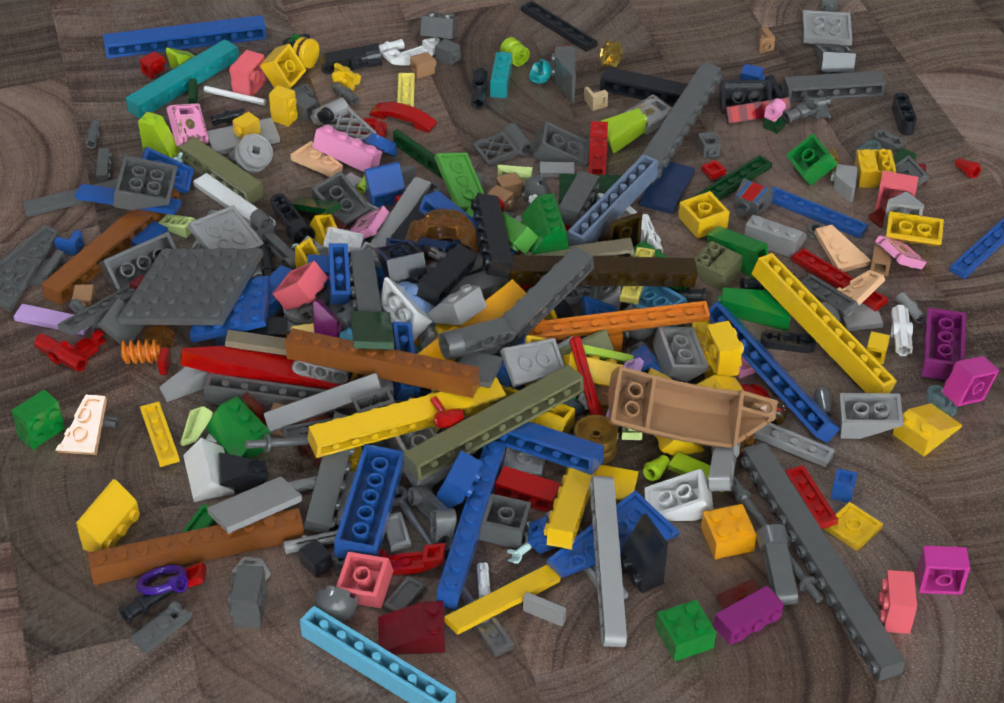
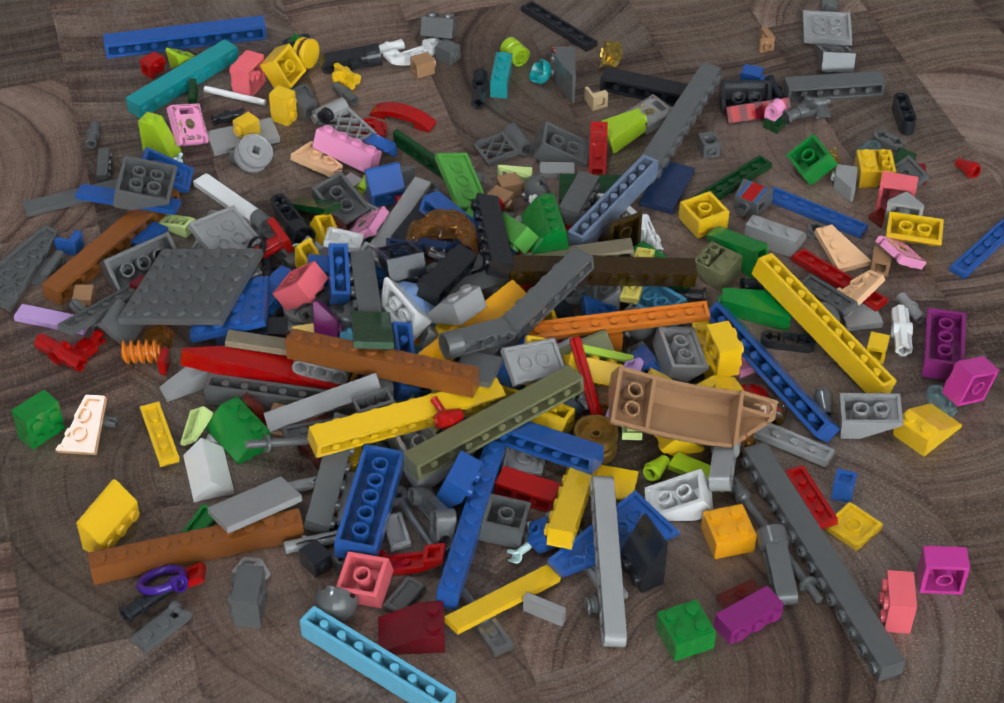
olive brick [179,137,264,204] -> none
black slope [218,452,267,491] -> none
light yellow tile [397,73,415,107] -> none
white axle [477,562,491,599] -> none
red plate [701,160,726,180] -> none
none -> red piece [247,217,294,259]
none -> dark grey bush [583,595,599,616]

